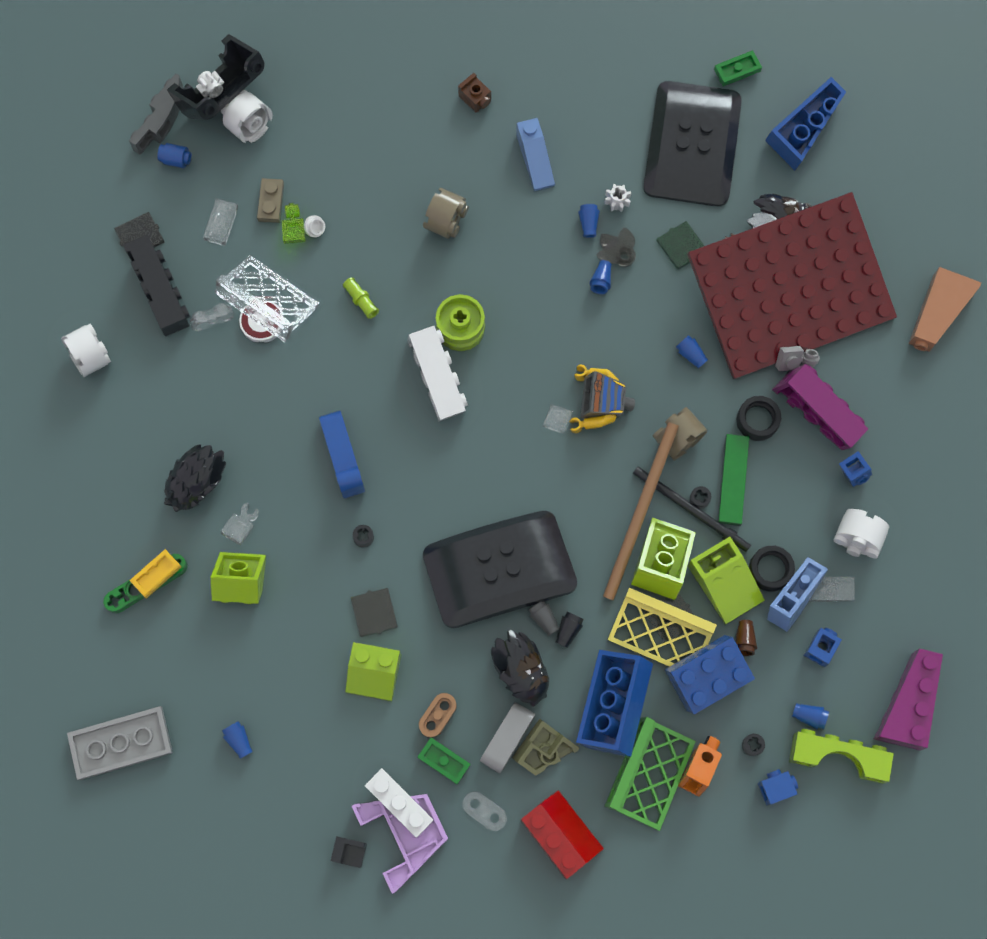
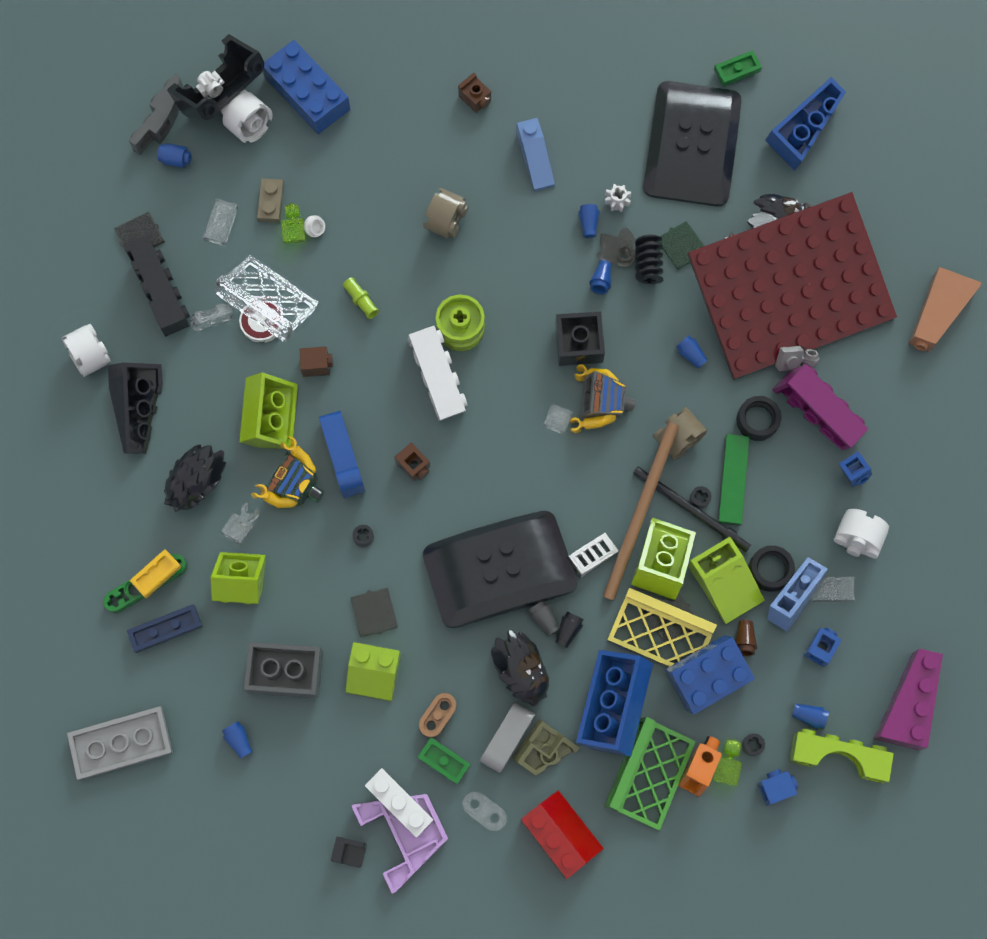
none -> black wedge [108,362,162,454]
none -> dark blue plate [127,604,203,653]
none -> lime slope [239,372,298,449]
none -> dark grey brick [243,642,323,698]
none -> torso [251,436,324,508]
none -> blue brick [263,40,351,134]
none -> reddish brown brick [299,346,333,377]
none -> reddish brown brick [394,442,430,481]
none -> black brick [555,311,605,366]
none -> white slope [568,533,619,578]
none -> black piece [635,234,664,284]
none -> clear neon green plate [713,738,742,786]

